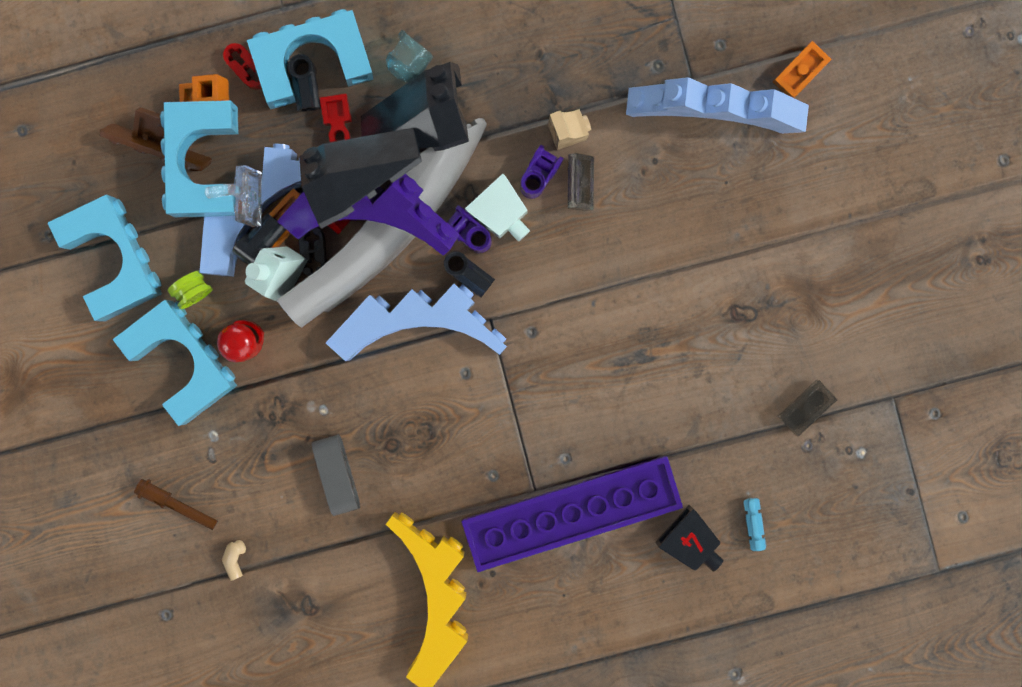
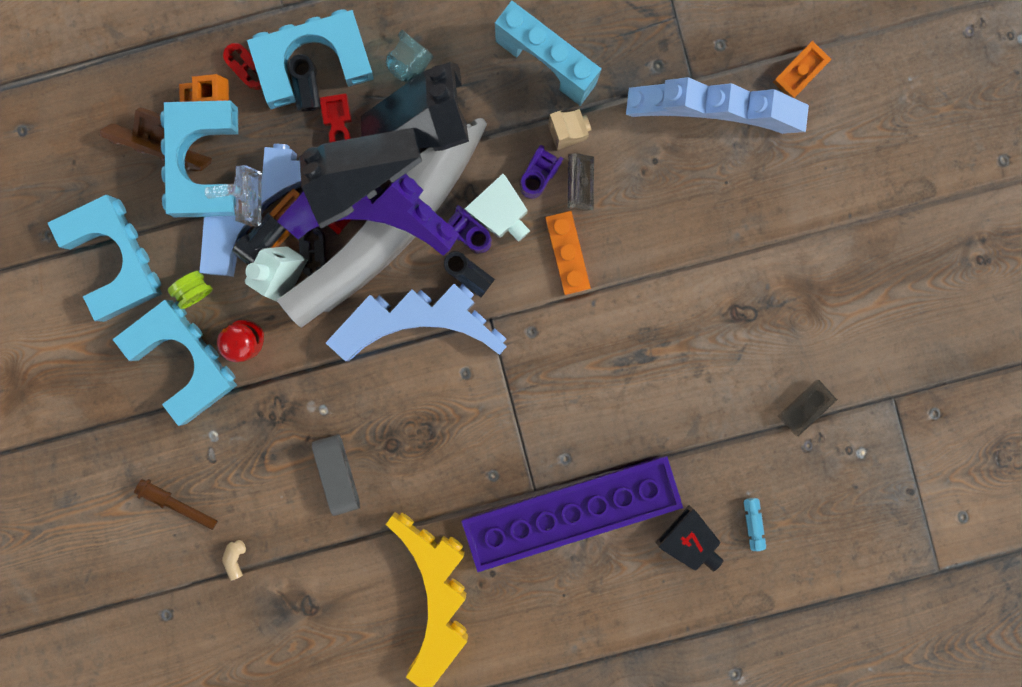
none -> medium azure arch [495,1,601,106]
none -> orange plate [545,211,591,296]

